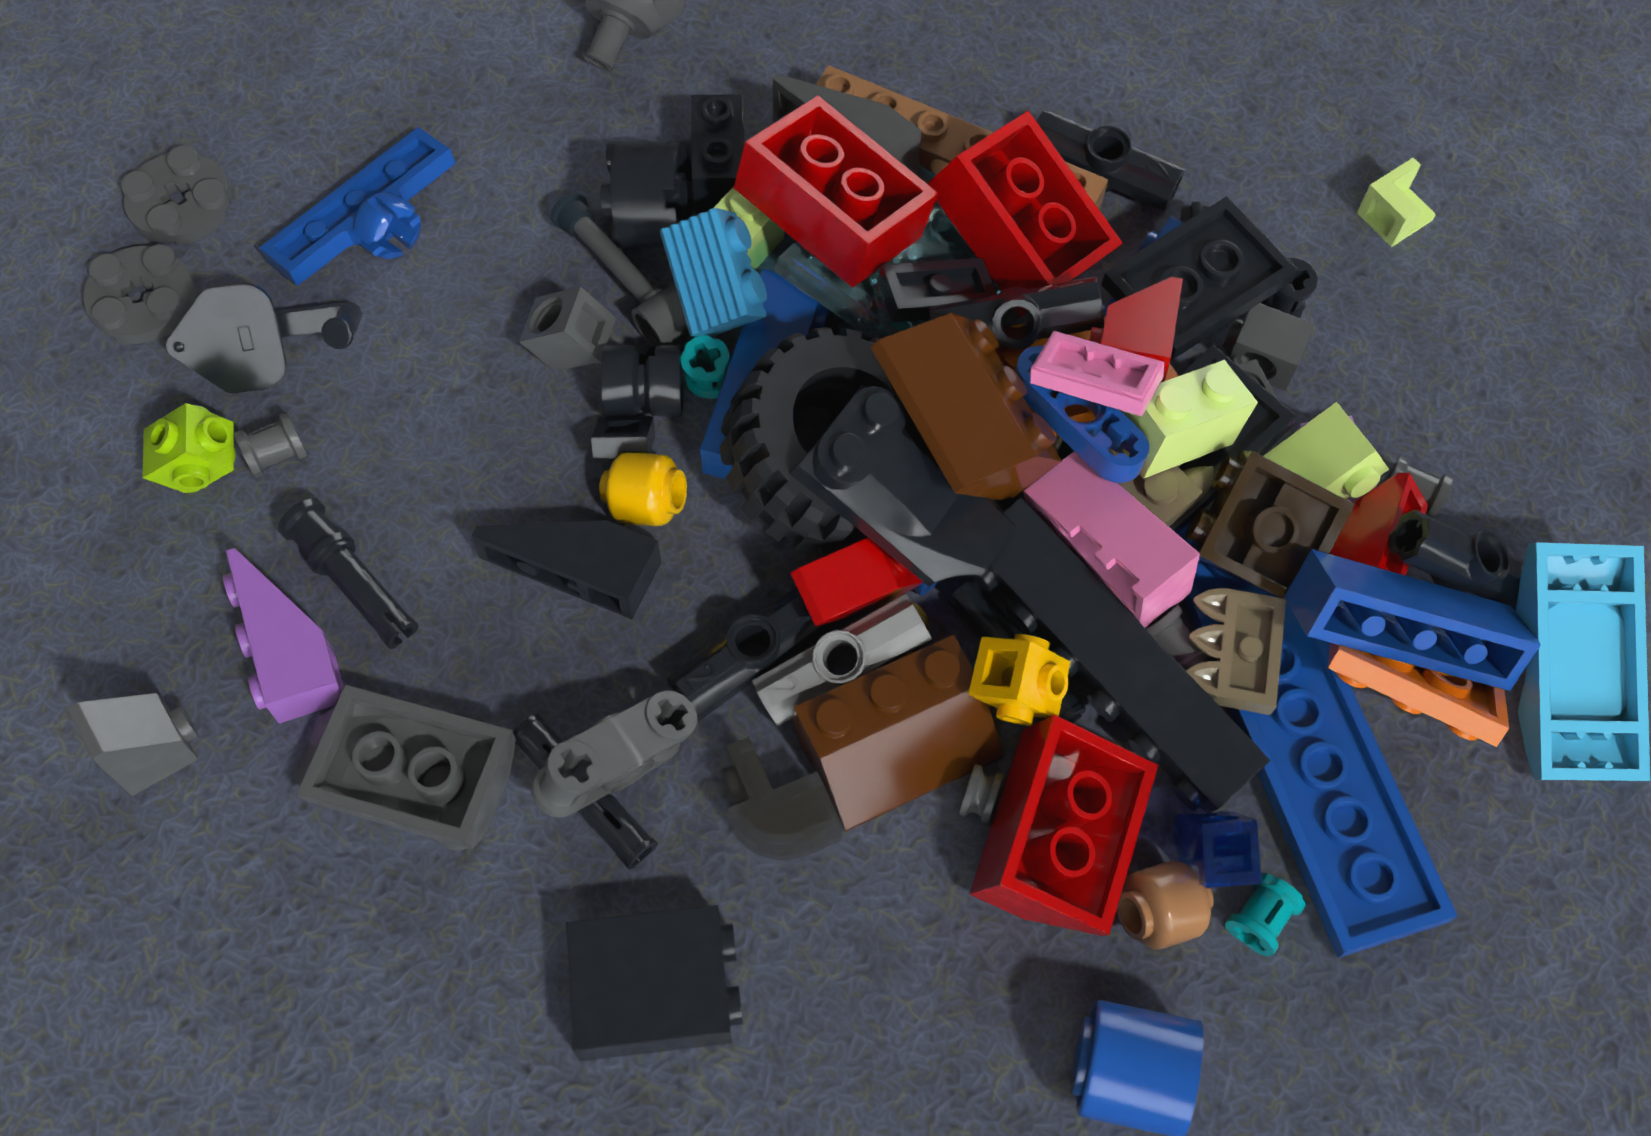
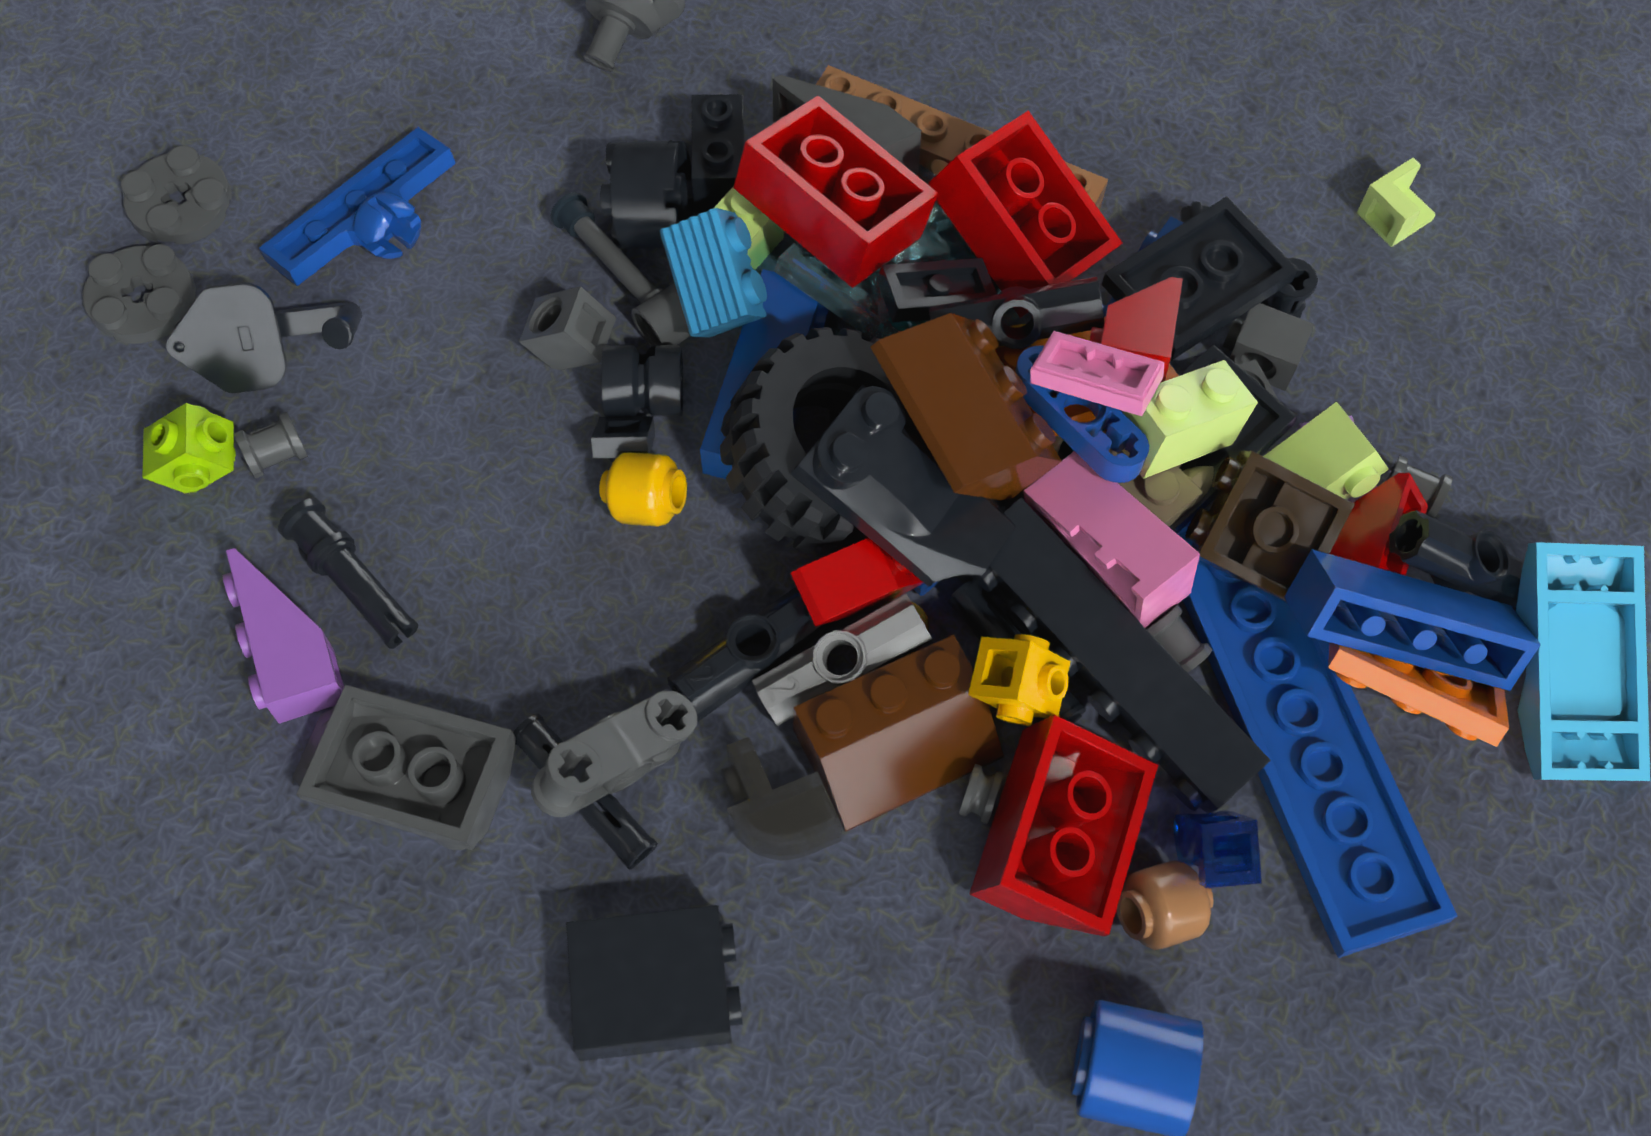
dark grey slope [66,693,199,796] -> none
black slope [471,520,661,619] -> none
teal bush [680,335,730,399] -> none
black piece [1036,110,1185,211] -> none
dark tan plate [1186,588,1286,715] -> none
teal bush [1225,873,1306,957] -> none

